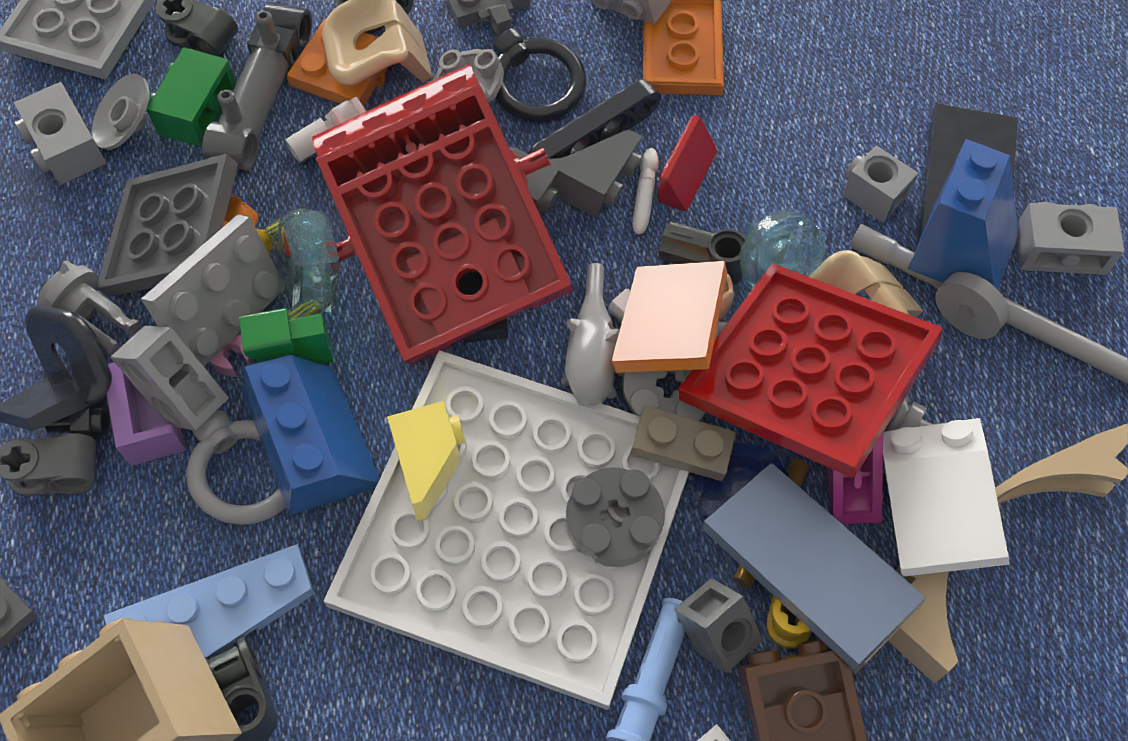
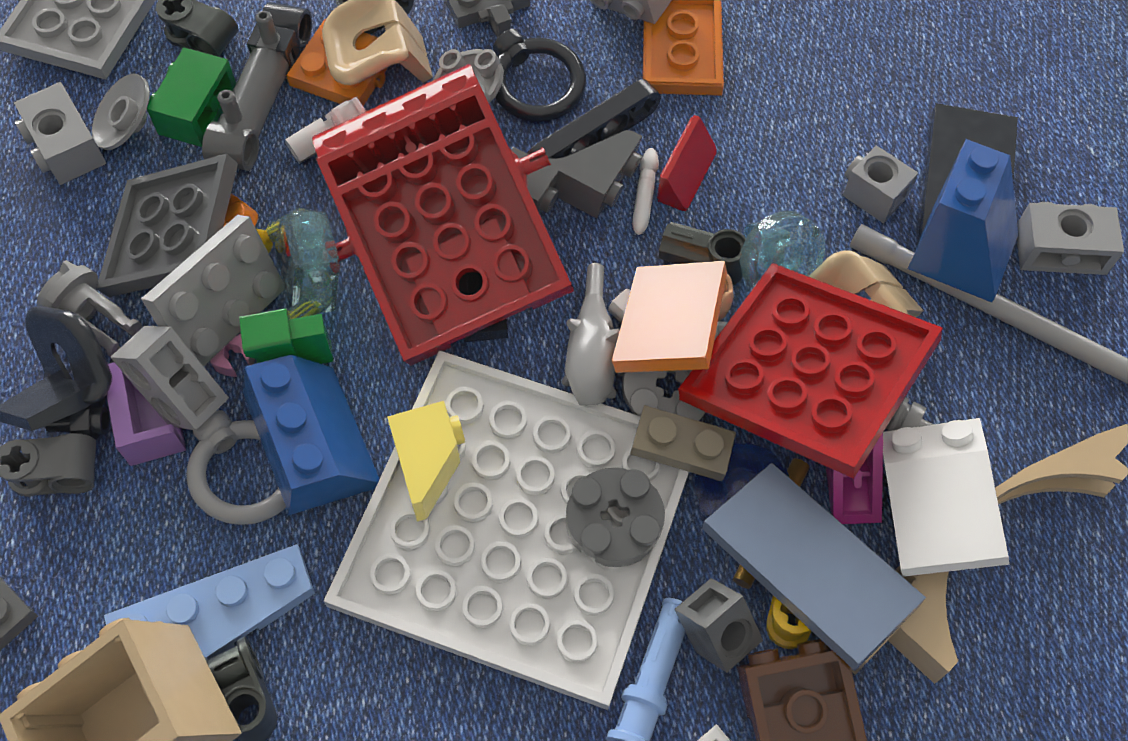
light grey piece [935,272,1010,339] -> none

